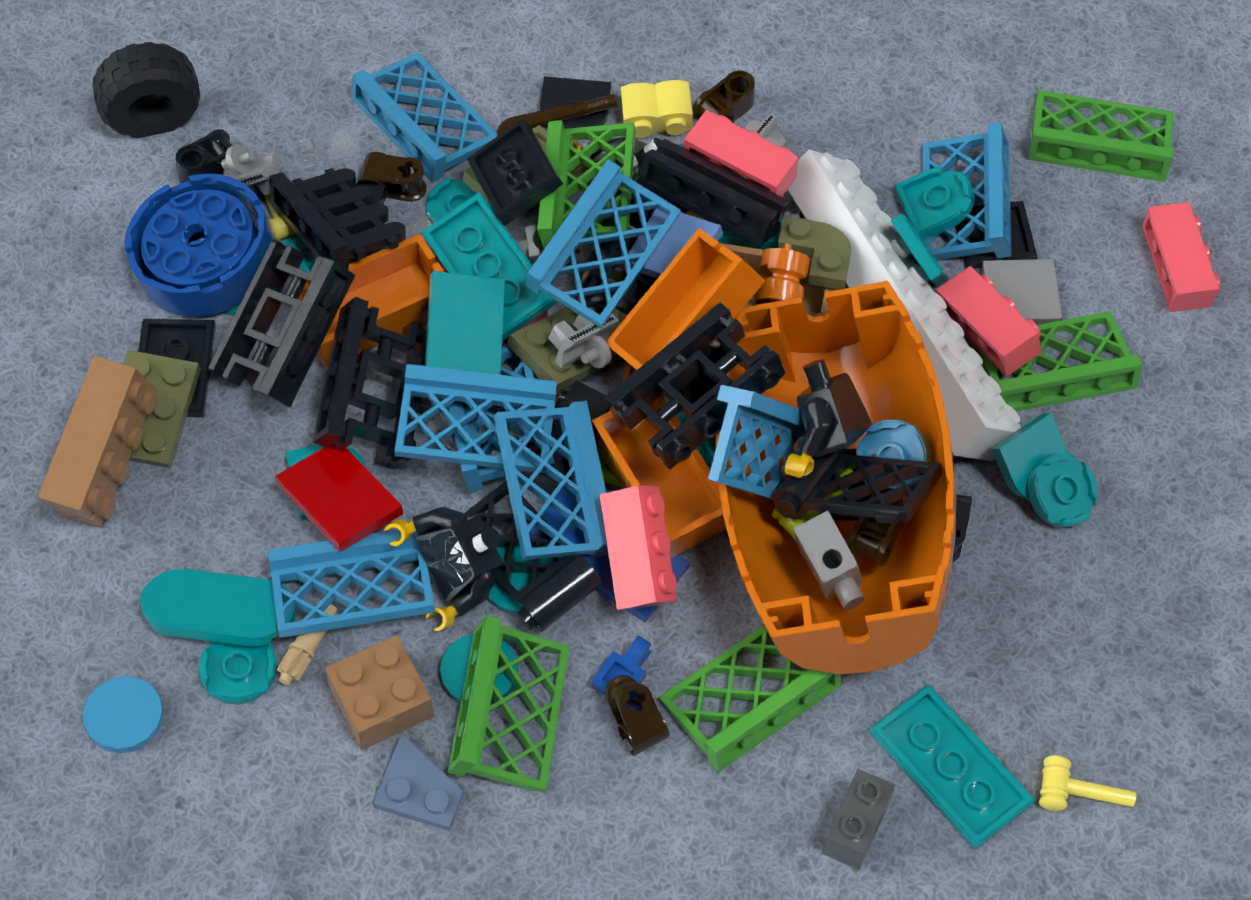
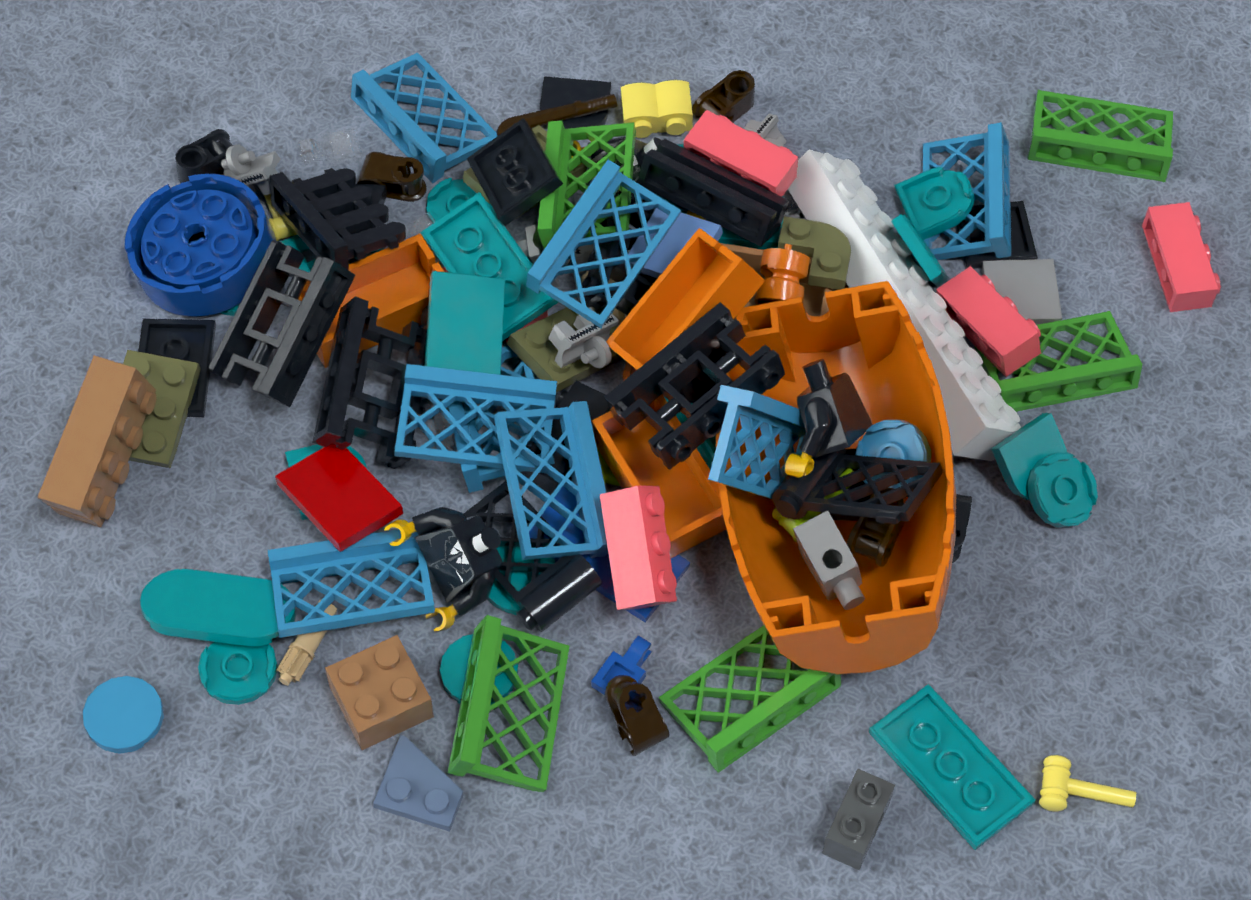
black tyre [92,42,200,138] -> none

